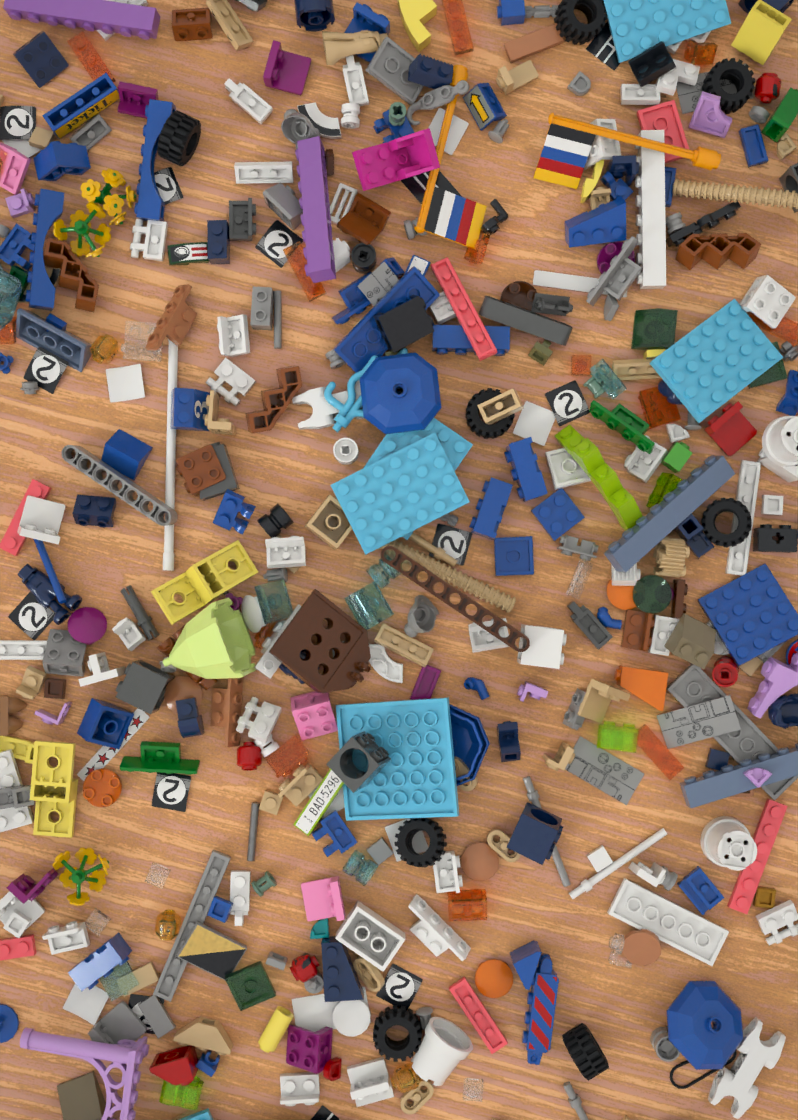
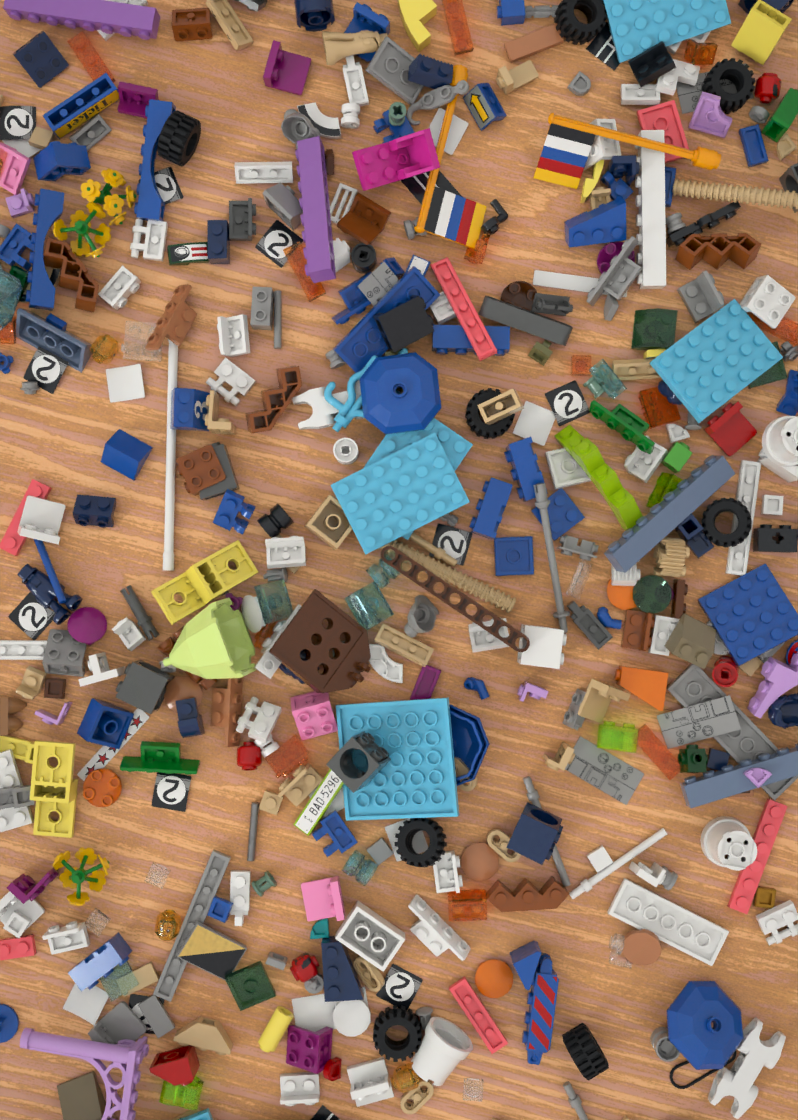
light grey beam [62,445,178,526] -> none
blue tile [196,1050,220,1077] -> none
white hinge [224,79,273,124] -> none
light grey piece [488,119,509,143] -> none
dark blue brick [497,721,521,762] -> none
blue plate [677,866,724,915] -> none
none -> white bracket [98,265,141,310]
none -> dark orange brick [485,876,569,912]
none -> light grey bar [533,483,570,634]
none -> light grey bracket [677,270,724,323]
none -> dark green brick [678,745,708,773]

